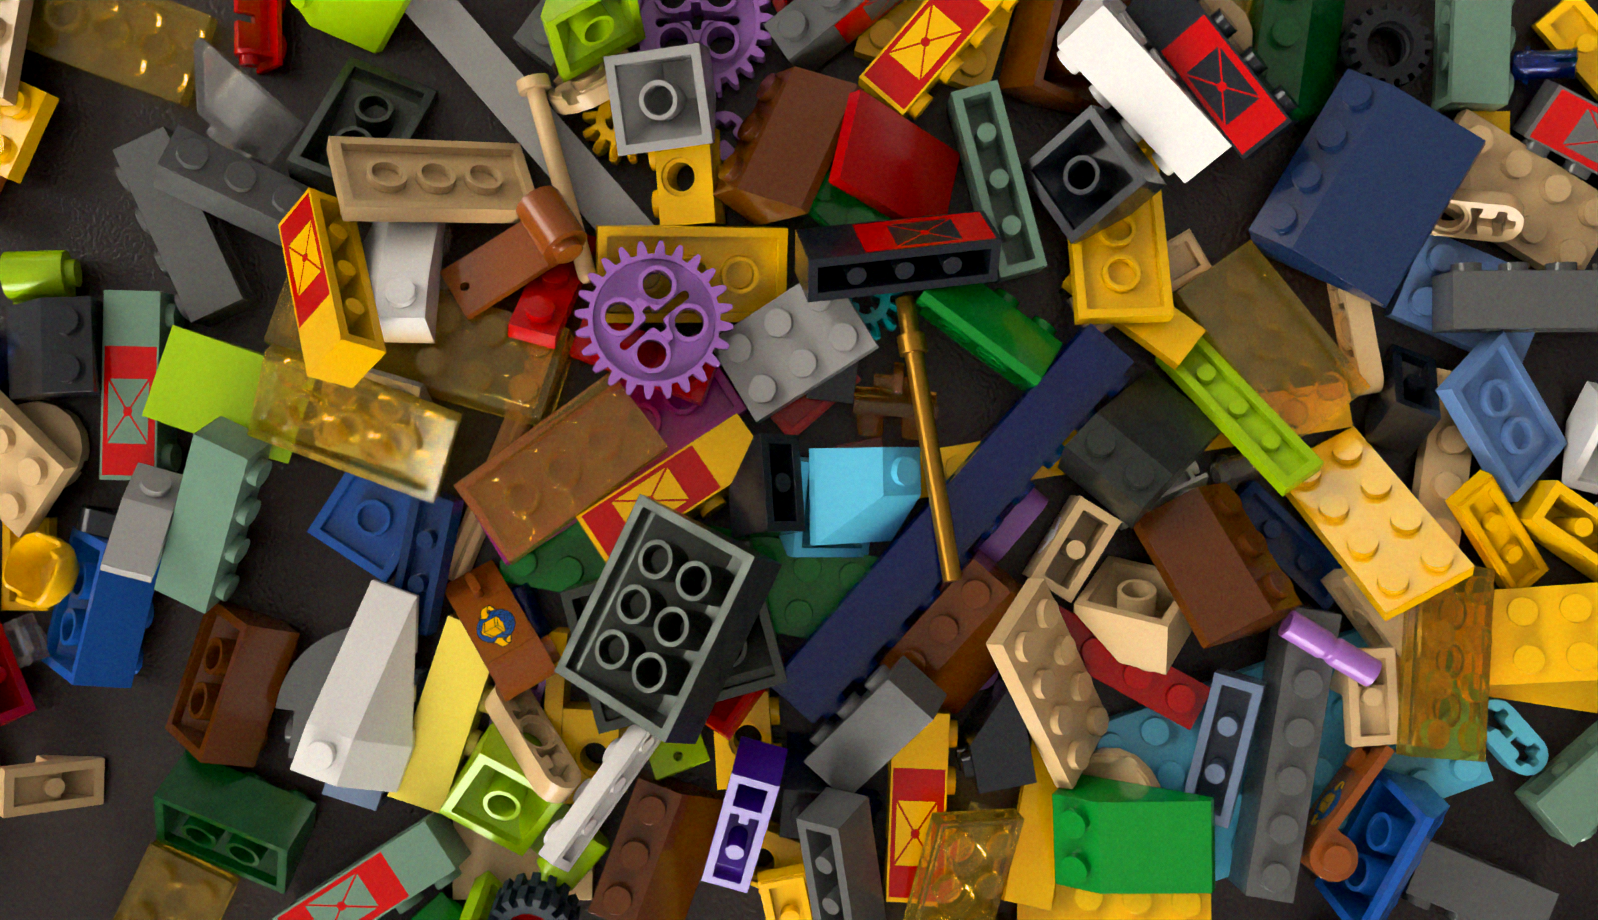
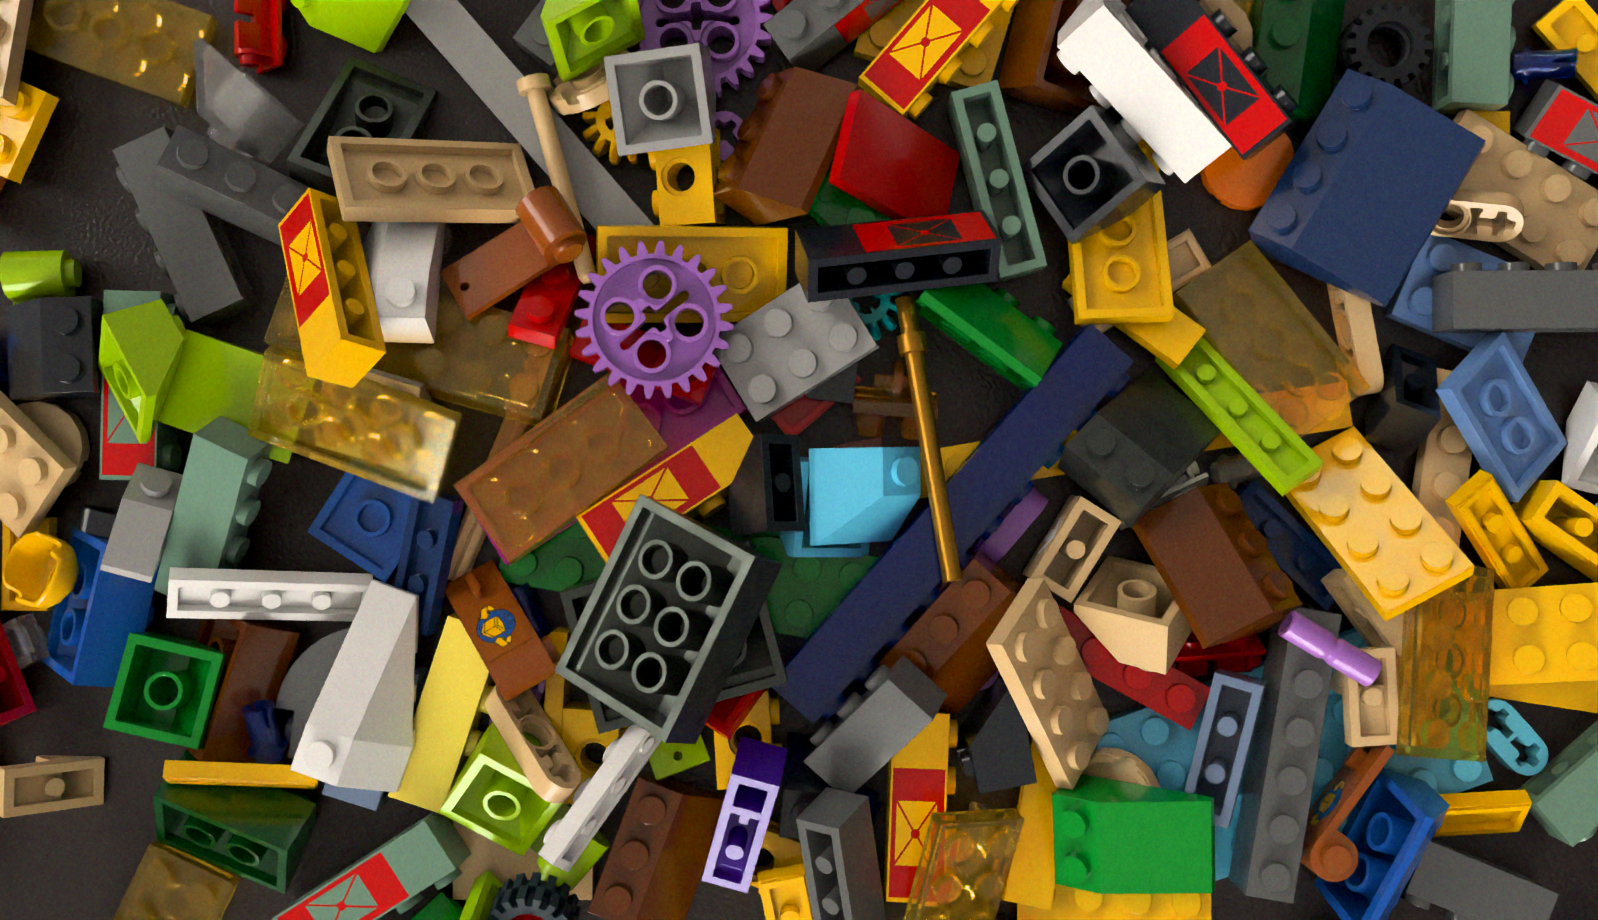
none -> lime slope [98,299,187,444]
none -> green slope [103,632,227,750]
none -> yellow tile [163,760,318,789]
none -> white plate [166,567,373,622]
none -> clear blue pin [242,699,288,764]
none -> red hinge [1171,630,1266,677]
none -> orange tile [1200,133,1295,211]
none -> yellow tile [1433,789,1532,837]

